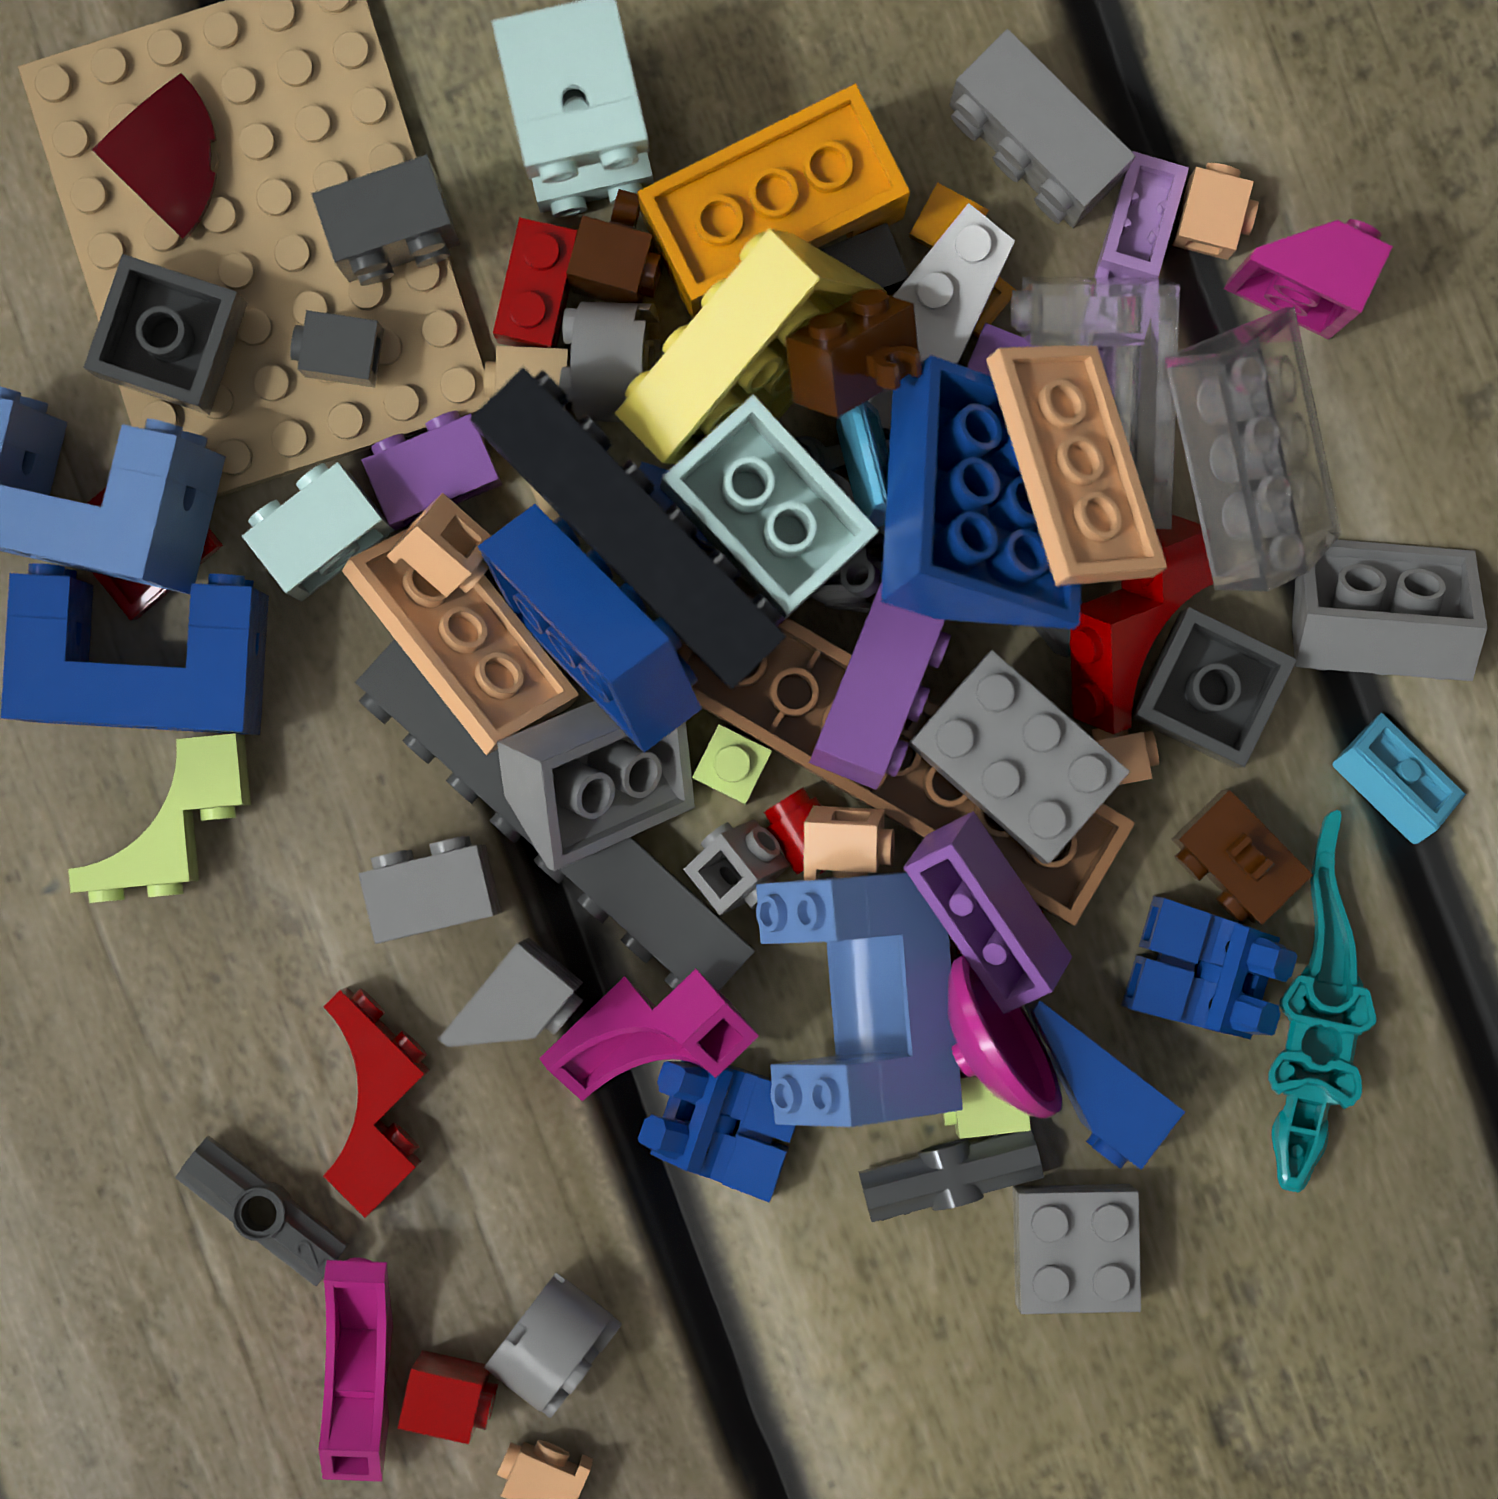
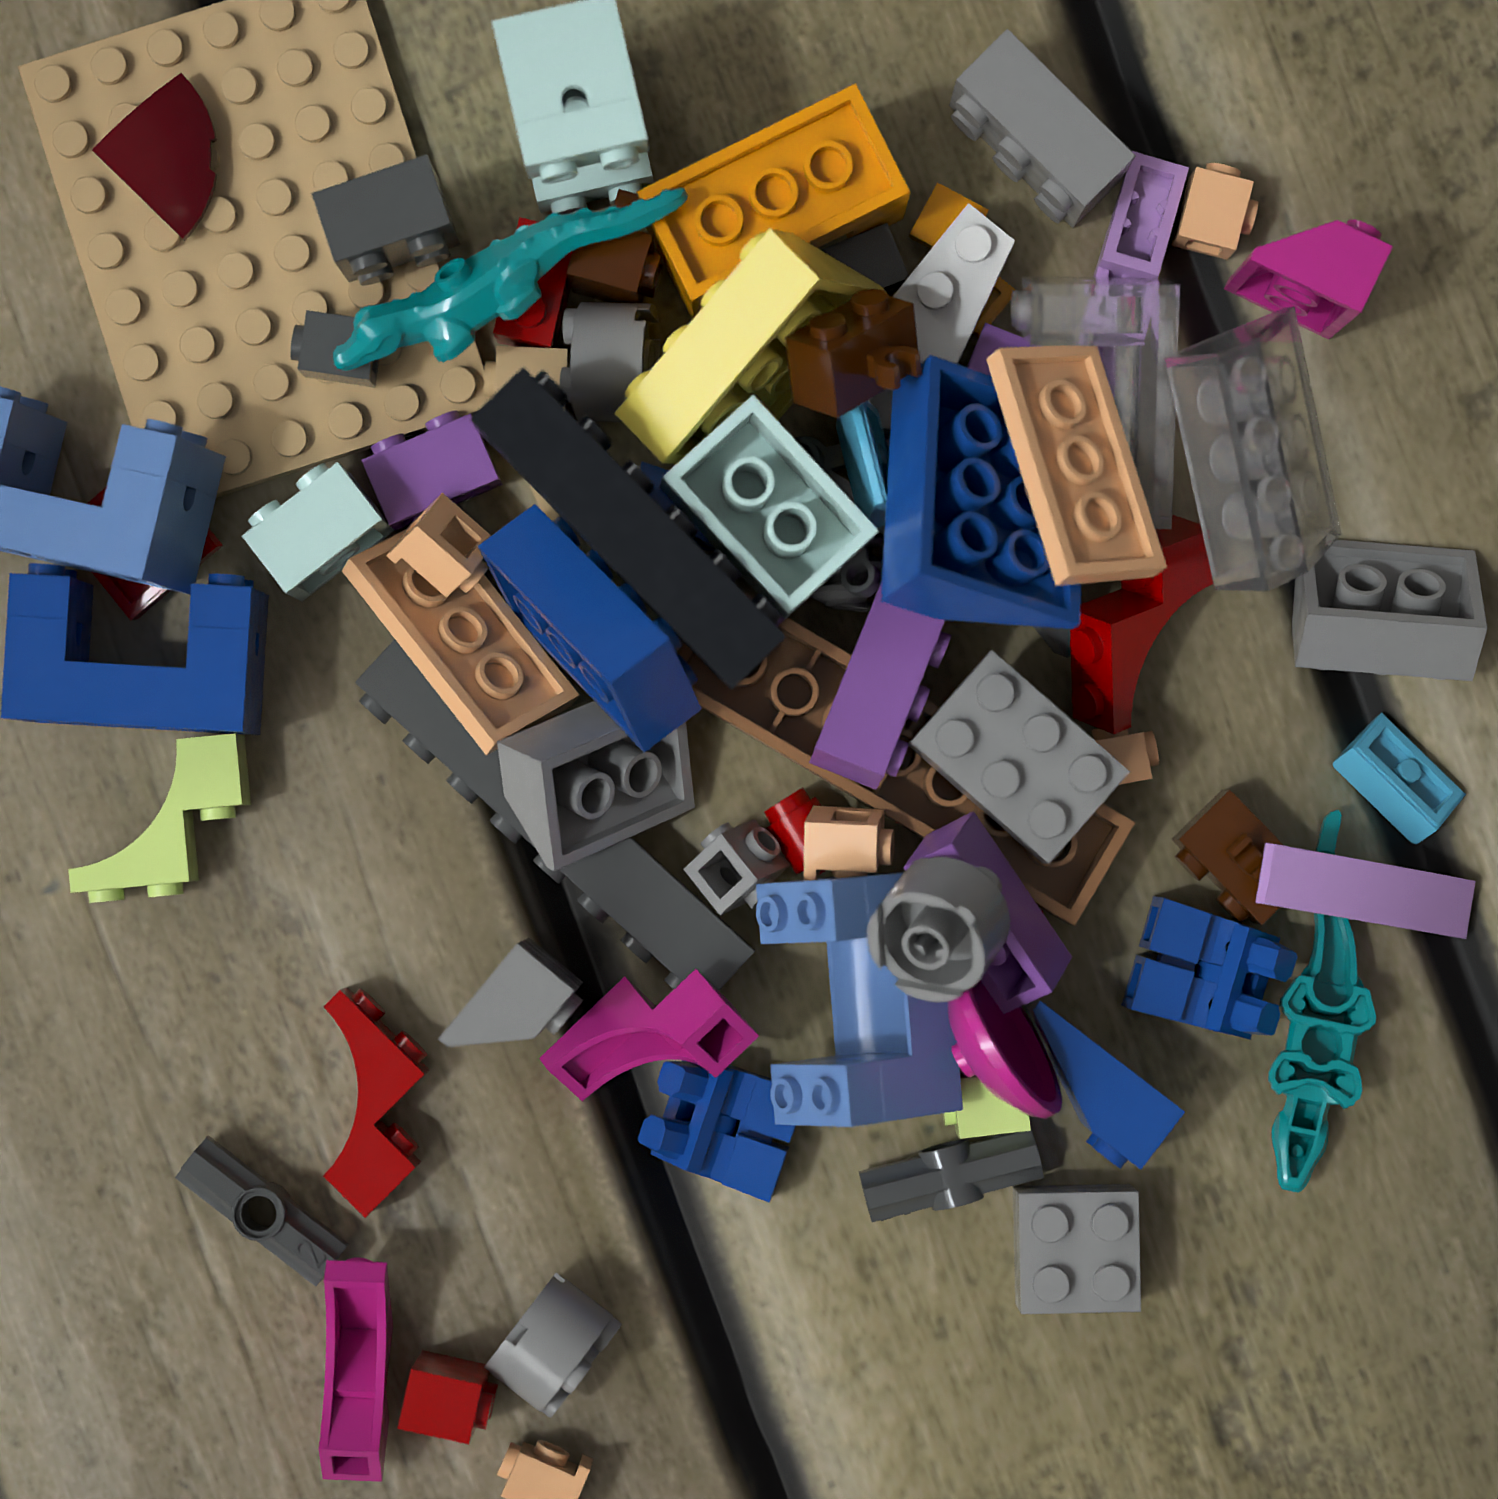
dark grey brick [83,254,248,415] -> none
light grey brick [358,836,502,944] -> none
yellowish green brick [692,724,772,805] -> none
dark grey brick [1132,607,1297,769] -> none
none -> teal animal [333,188,688,371]
none -> light grey brick [867,857,1010,1002]
none -> lavender slope [1256,843,1476,939]

